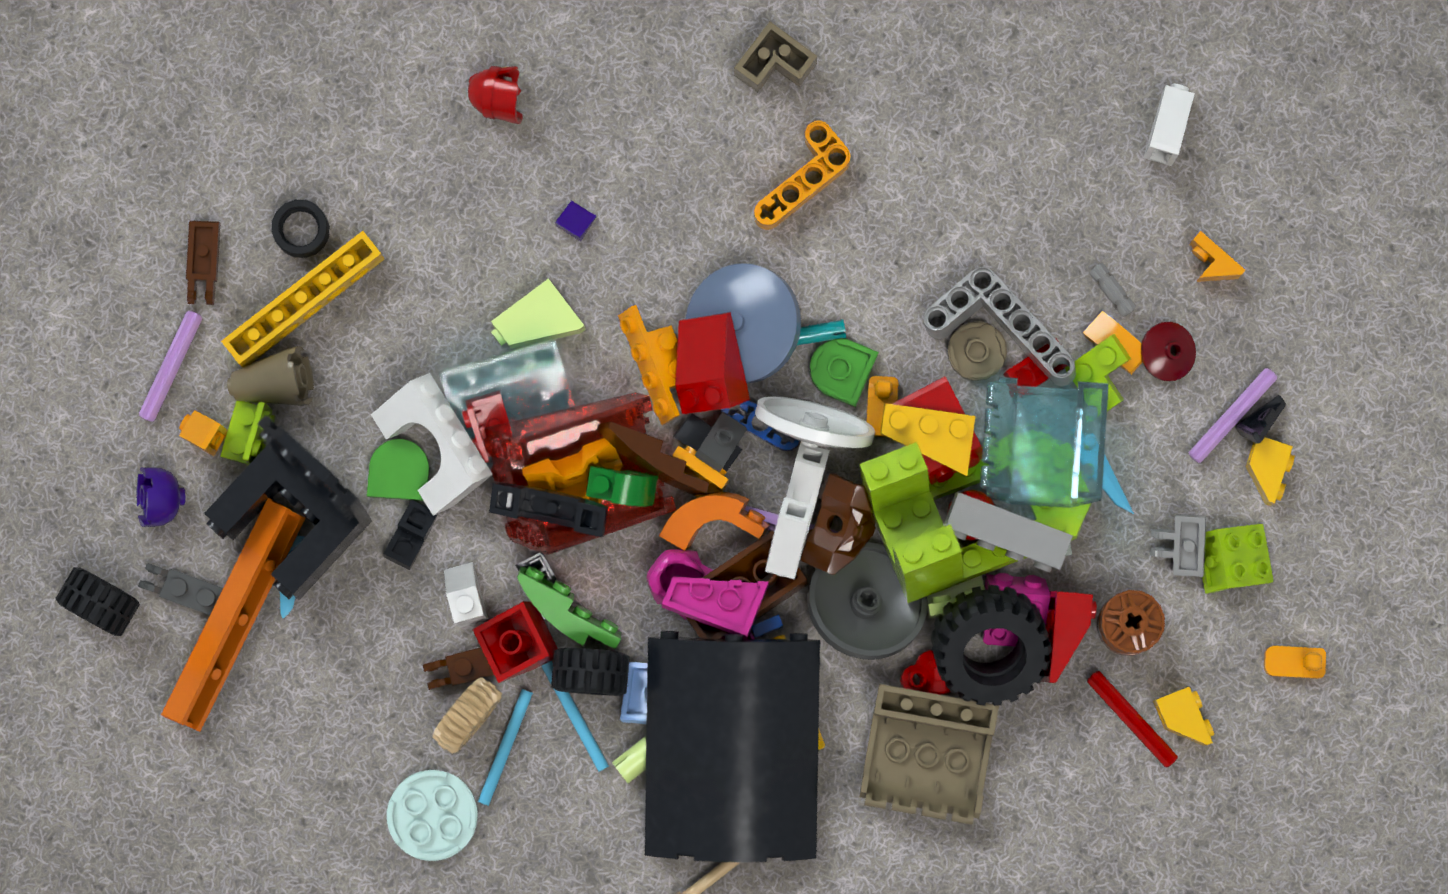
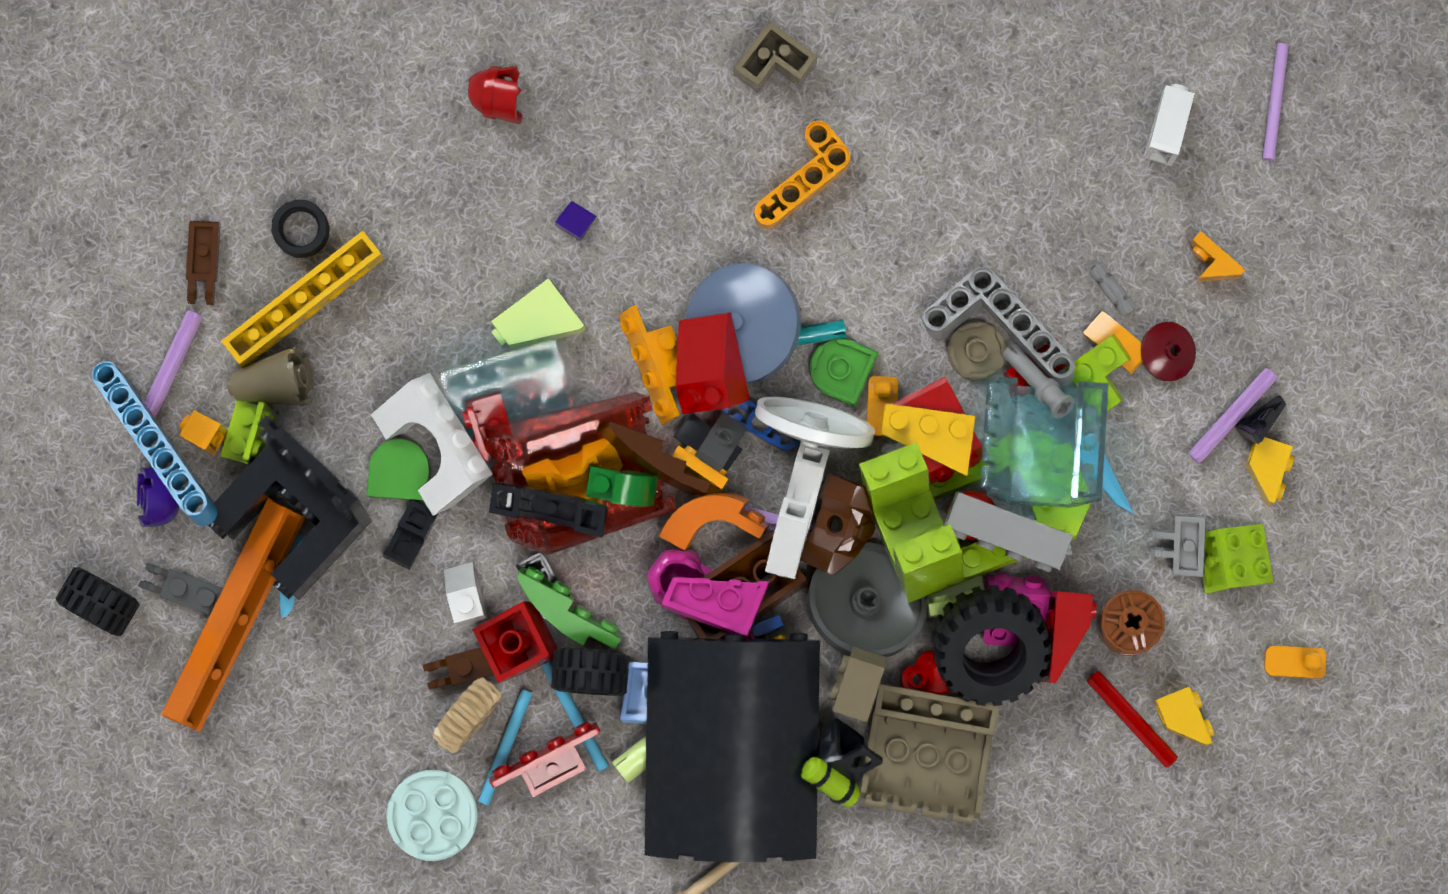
none -> dark azure beam [92,361,218,526]
none -> bracket [489,722,601,797]
none -> black piece [801,718,883,808]
none -> dark tan brick [830,646,888,722]
none -> light grey pin [1003,344,1075,419]
none -> lavender bar [1263,43,1289,161]

